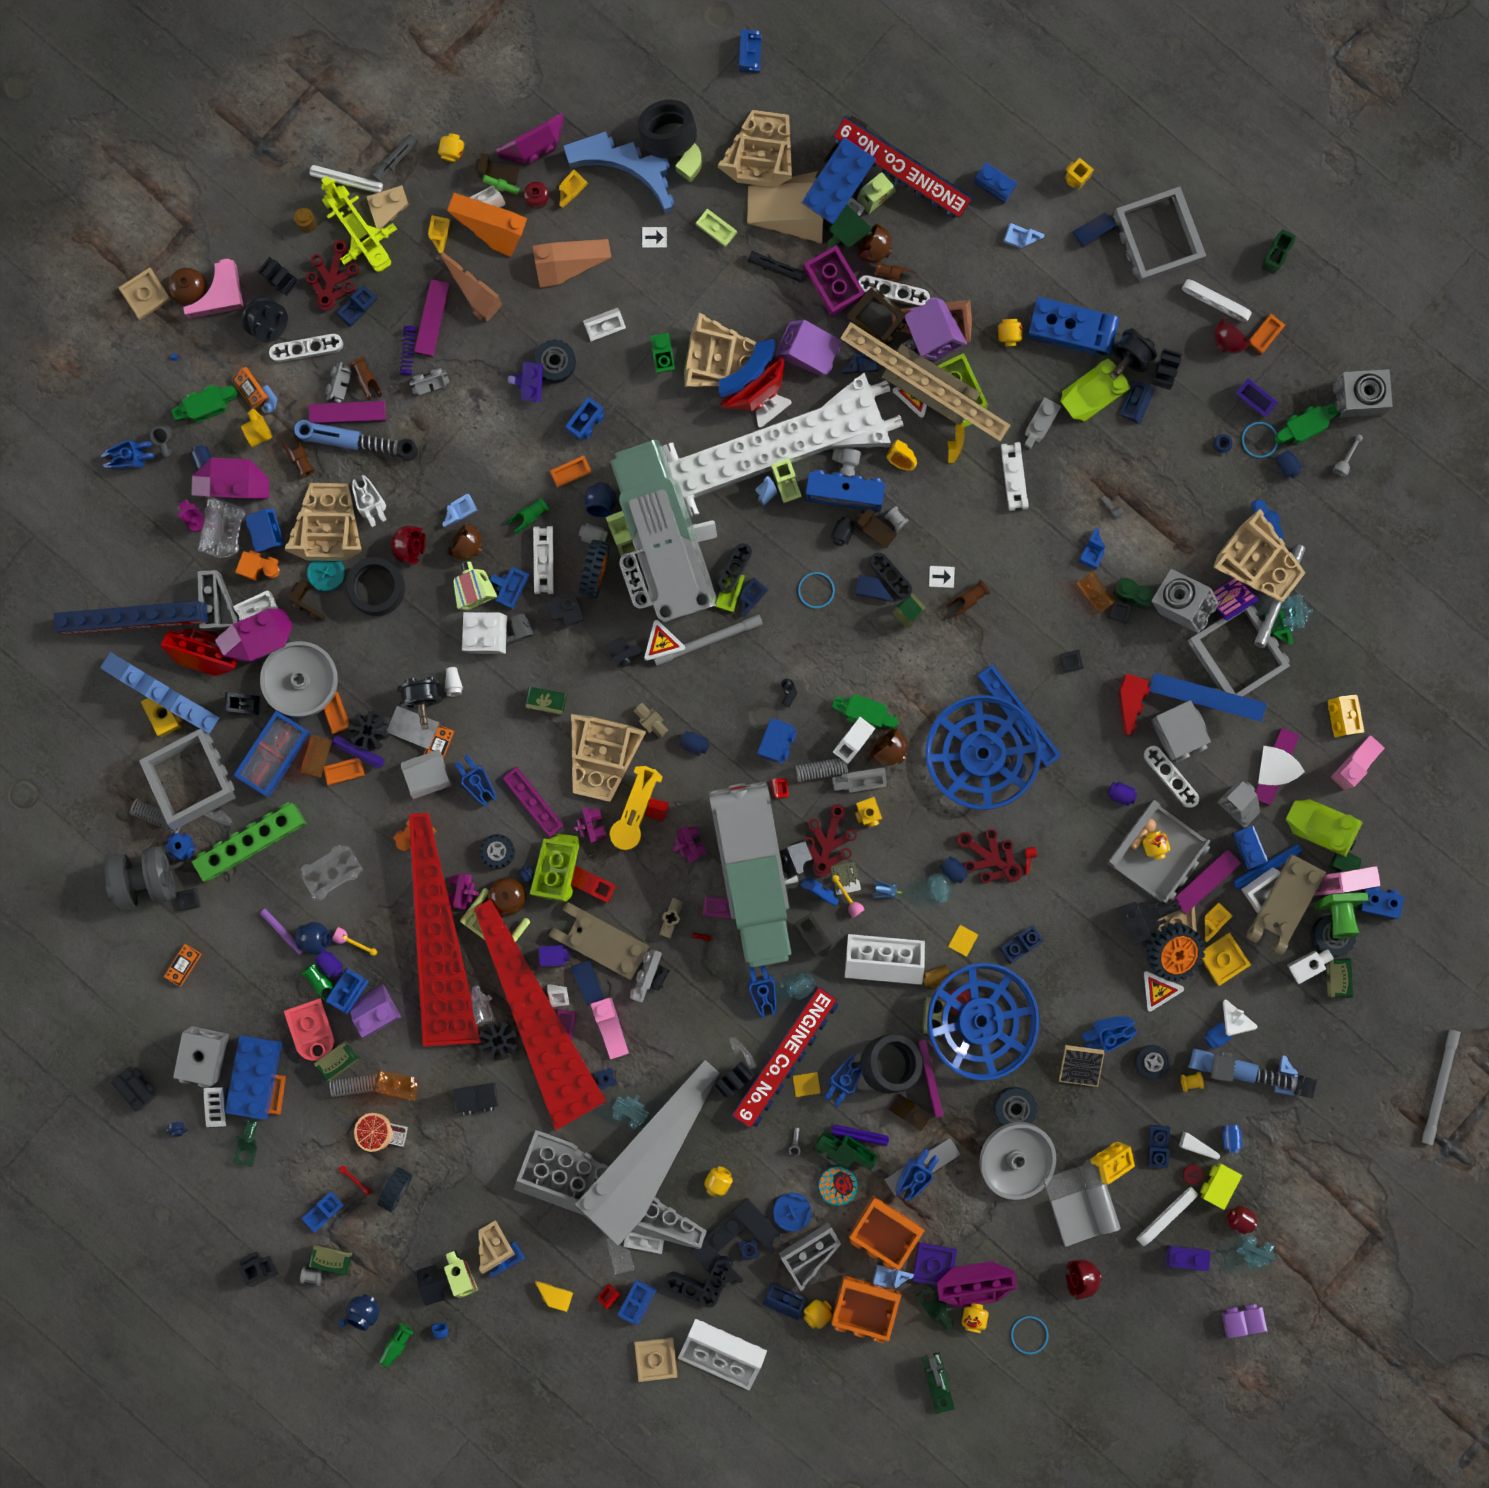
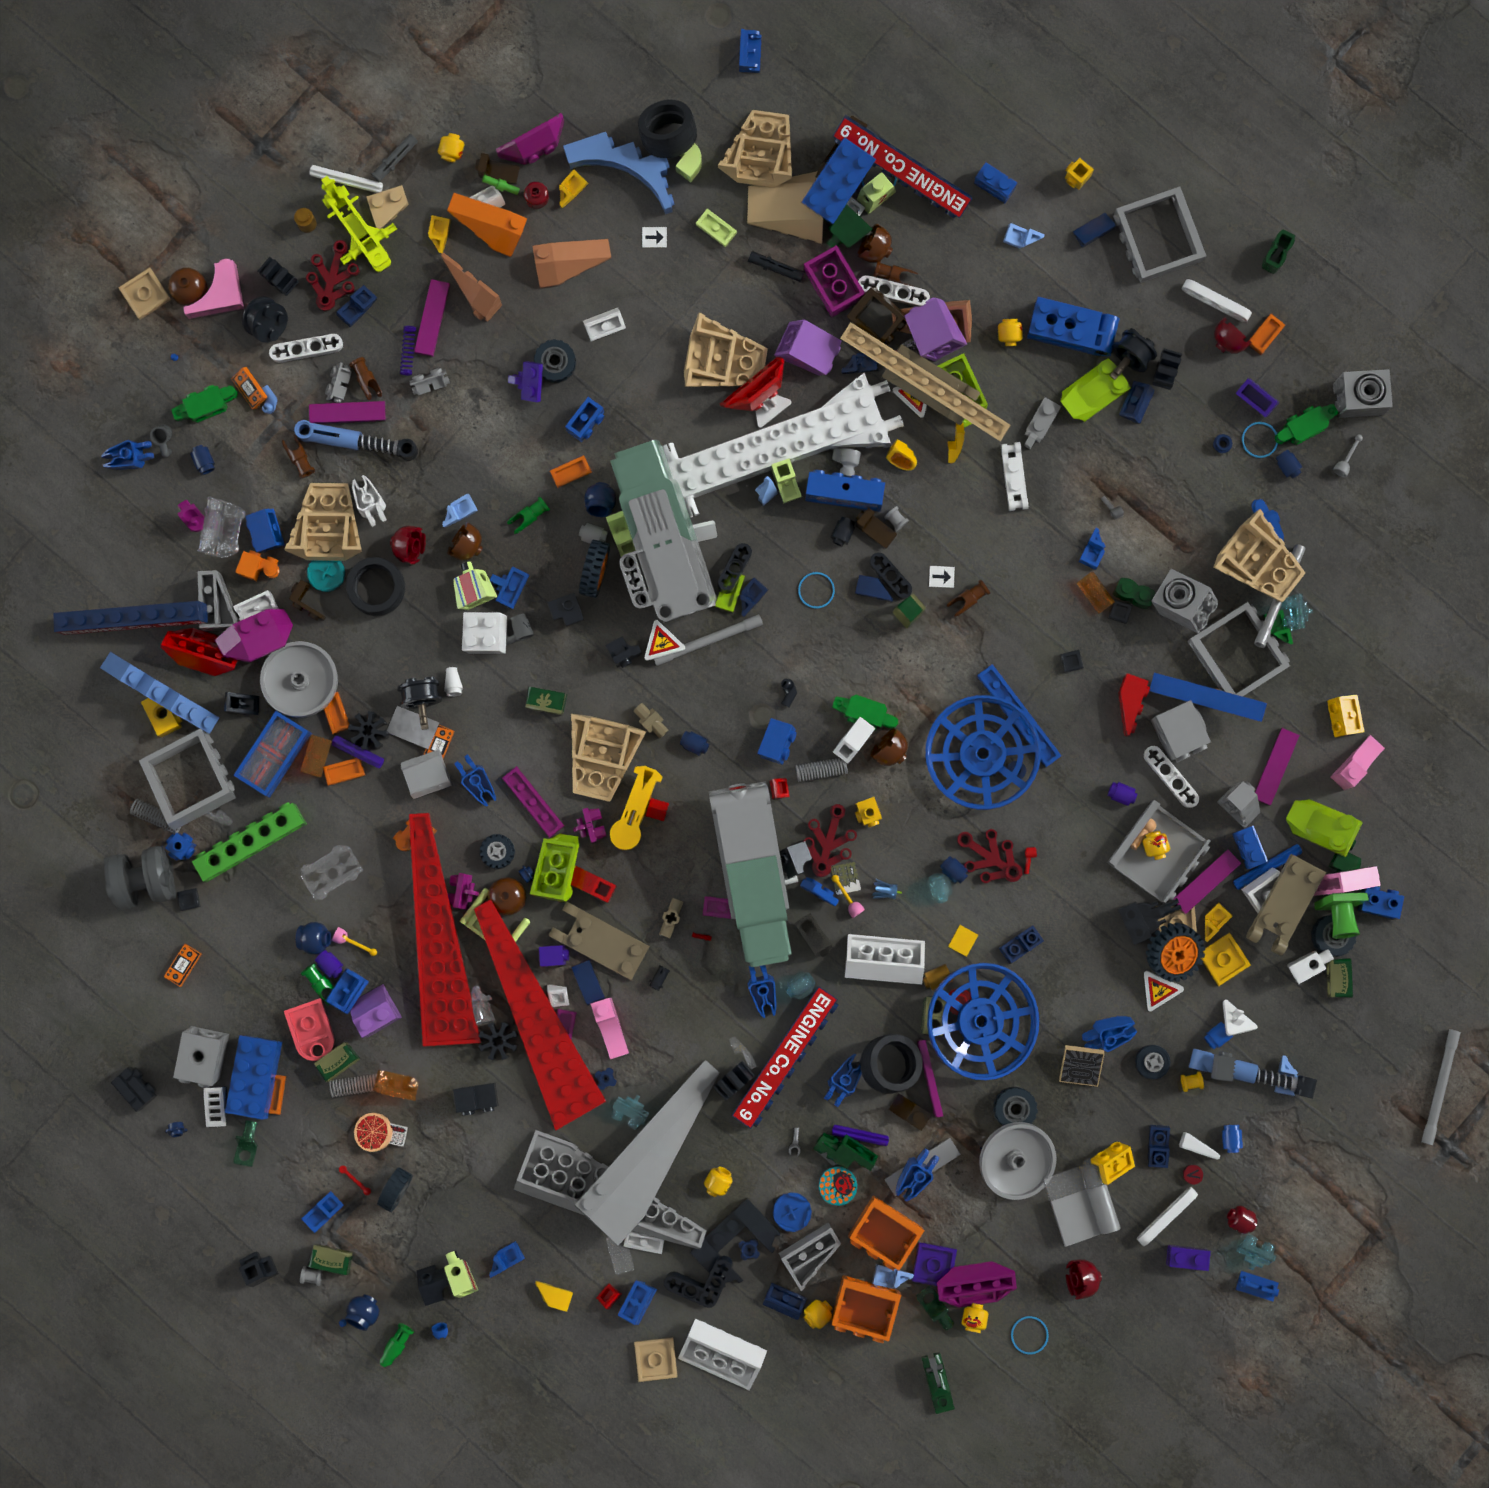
magenta wedge [192,458,270,498] -> none
yellow piece [241,408,273,448] -> none
medium lavender bar [260,909,304,955] -> none
tan wing [479,1220,515,1274] -> none
white plate [533,526,554,594] -> none
light grey hinge [630,948,662,1002] -> none
green slope [650,333,675,373] -> none
magenta hips [672,826,707,863] -> none
blue tile [719,339,775,397] -> none
yellow sticker [793,1072,821,1097] -> none
light grey hinge [832,767,887,793] -> none
neon yellow brick [1200,1163,1242,1210] -> none
tile [1213,578,1259,621] -> none
medium lavender brick [1222,1303,1267,1338] -> none
white sticker [1258,746,1305,785] -> none
none -> blue hinge [1235,1271,1279,1301]

